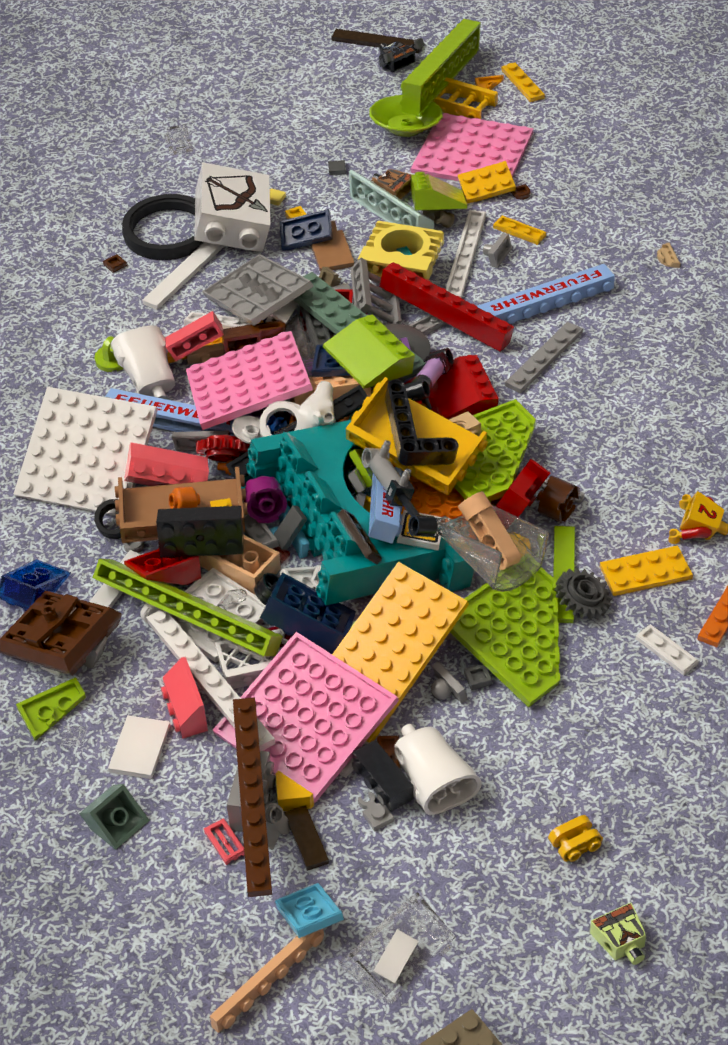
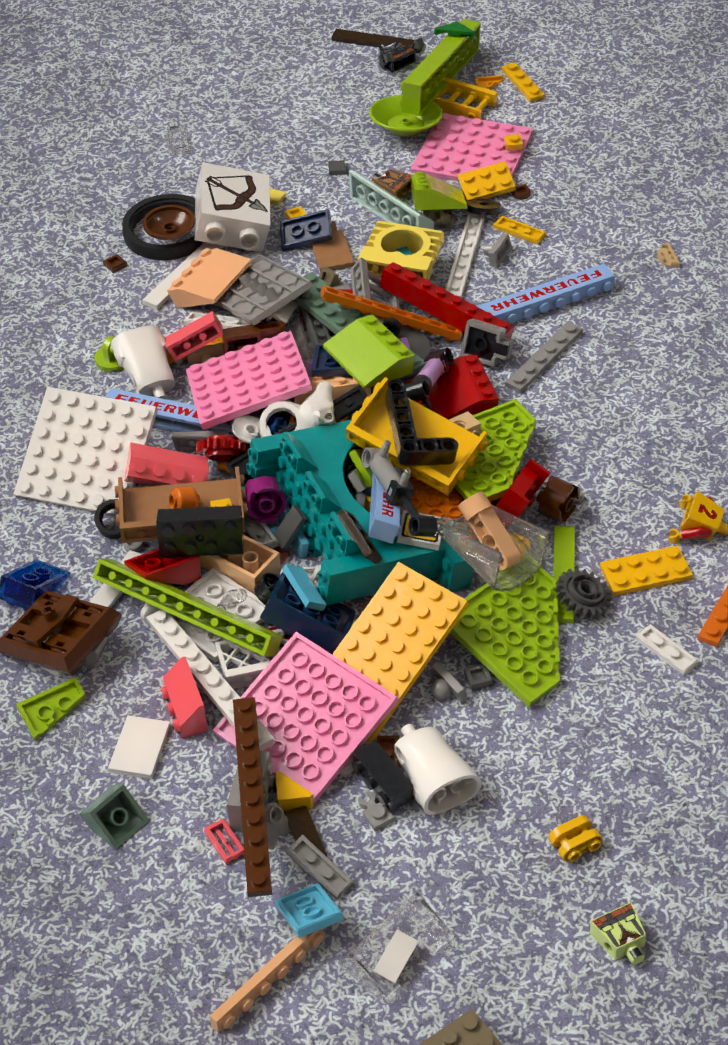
none -> reddish brown dish [143,205,195,241]
none -> light nougat slope [167,248,252,308]
none -> medium azure tile [282,564,326,611]
none -> light grey tile [286,835,354,900]
none -> orange plate [321,285,462,341]
none -> black tile [383,318,401,336]
none -> green tile [434,21,475,38]
none -> piece [460,319,514,367]
none -> black tile [467,199,501,215]
none -> yellow plate [504,134,523,151]

